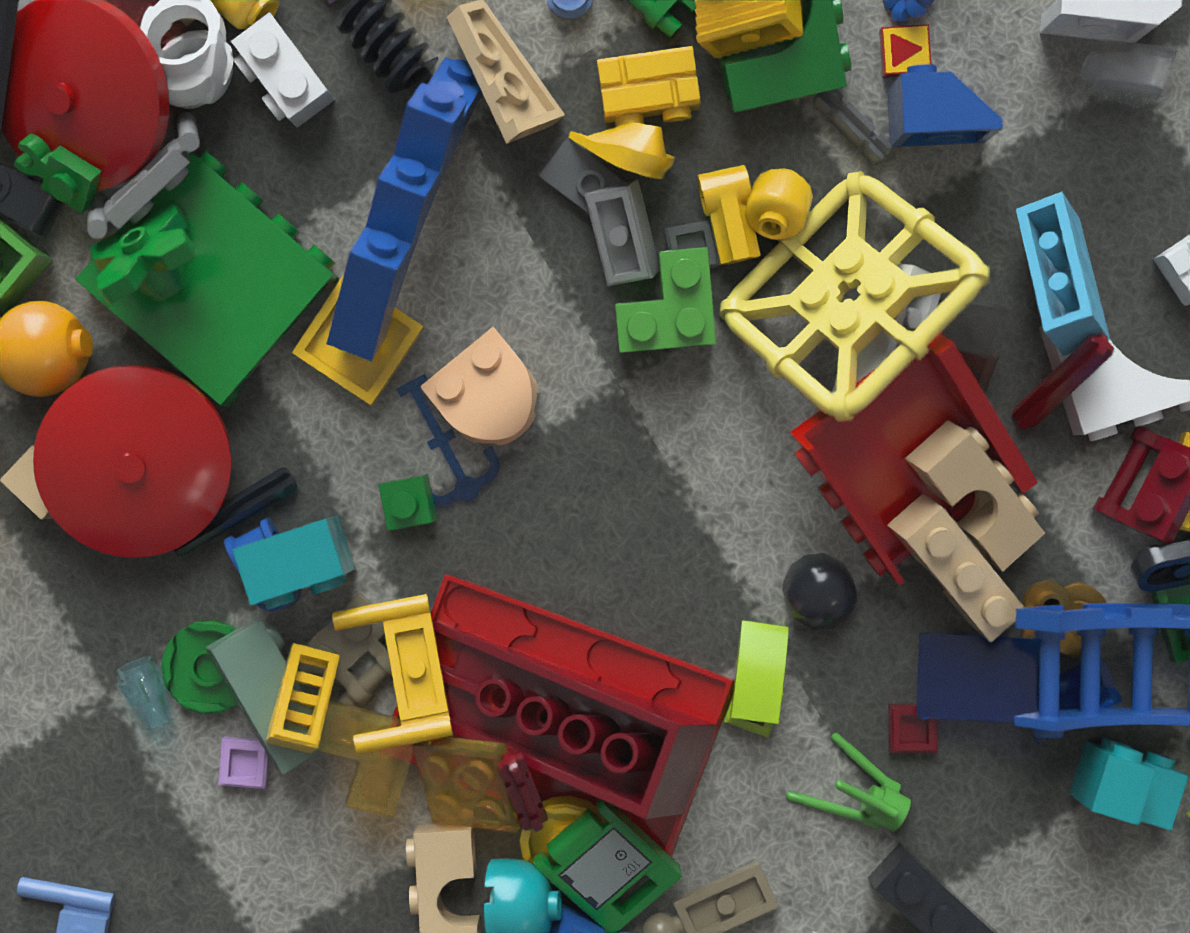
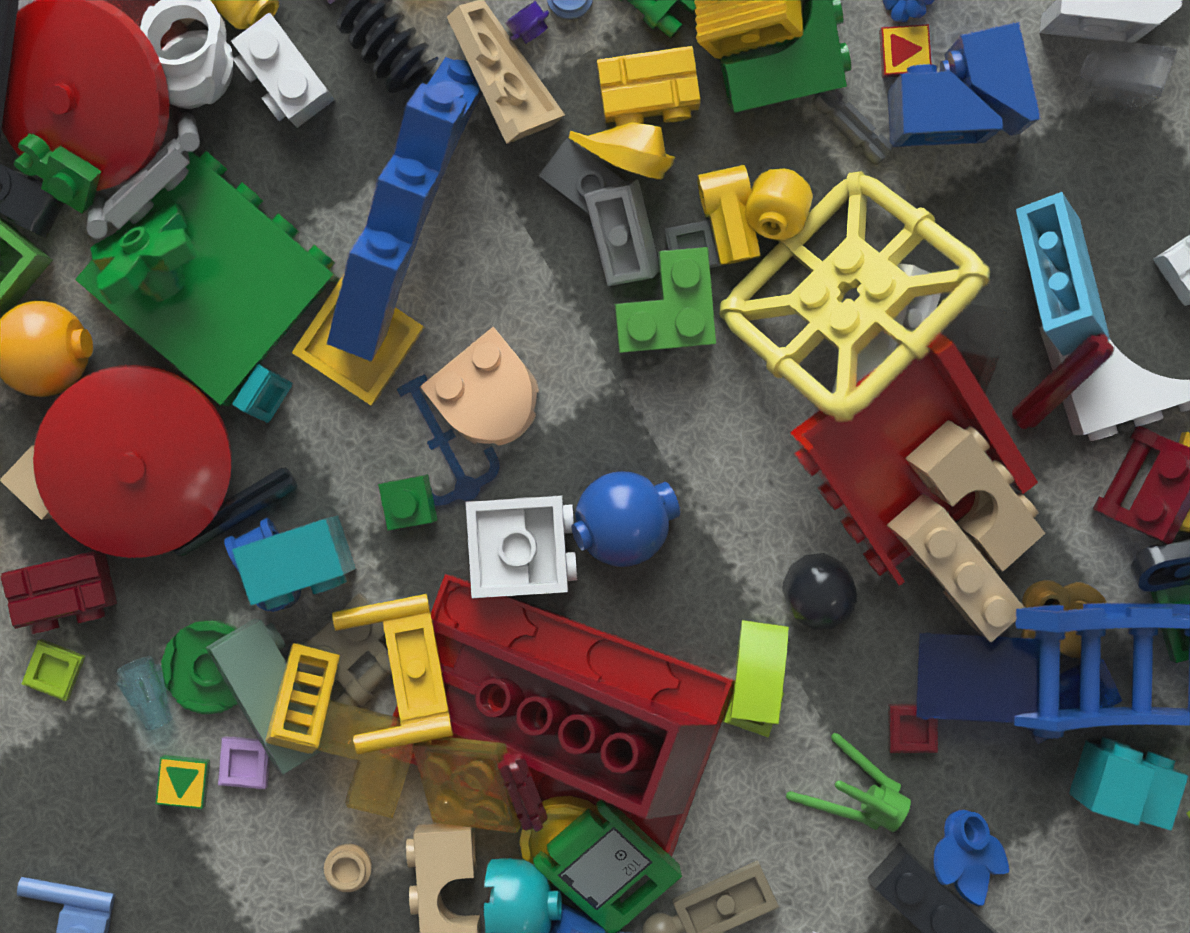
none -> dark red brick [1,551,117,635]
none -> lime tile [21,639,86,701]
none -> tile [155,755,210,809]
none -> teal tile [232,364,293,423]
none -> tan plate [324,844,372,892]
none -> white plate [466,495,577,598]
none -> dark purple plate [505,0,549,44]
none -> blue brick [571,471,680,567]
none -> blue plate [934,810,1009,907]
none -> blue slope [940,22,1041,136]

